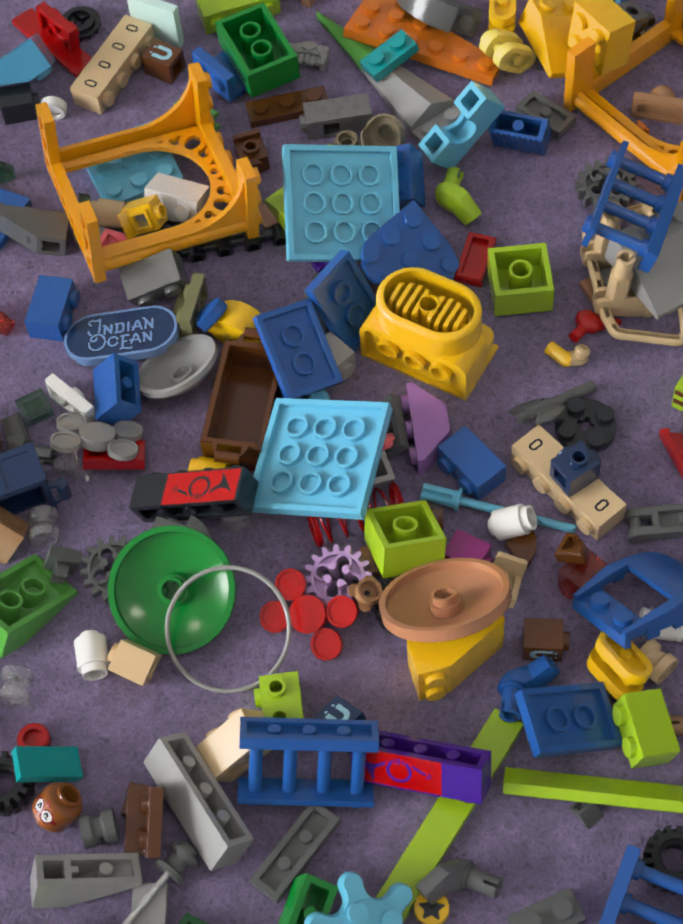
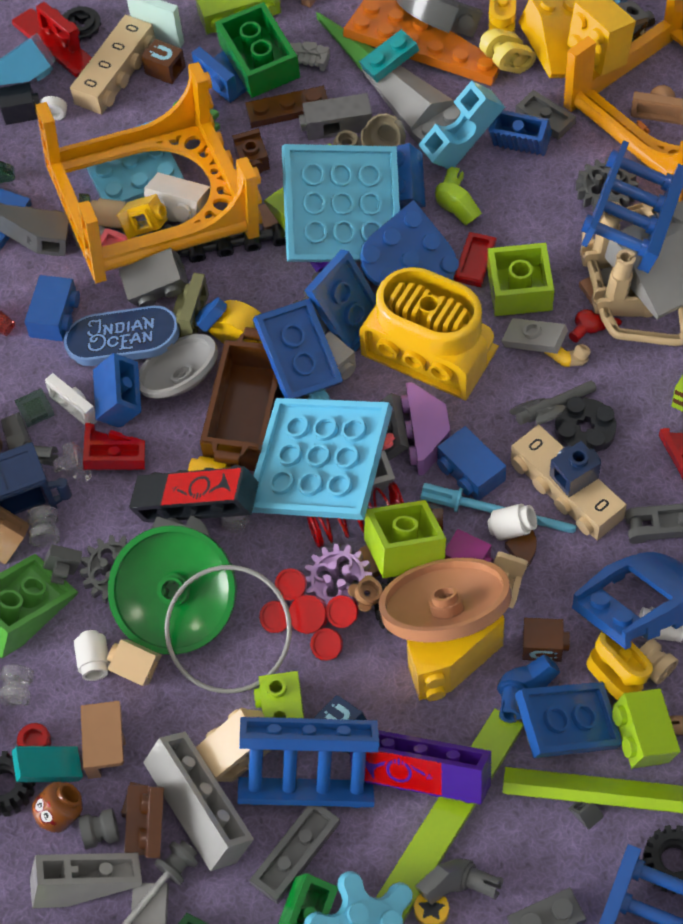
light grey piece [50,413,143,461] -> none
reddish brown tile [554,532,588,564] -> none
clear red brick [558,548,607,599] -> none
none -> medium nougat panel [80,701,126,779]
none -> light grey plate [502,318,568,354]

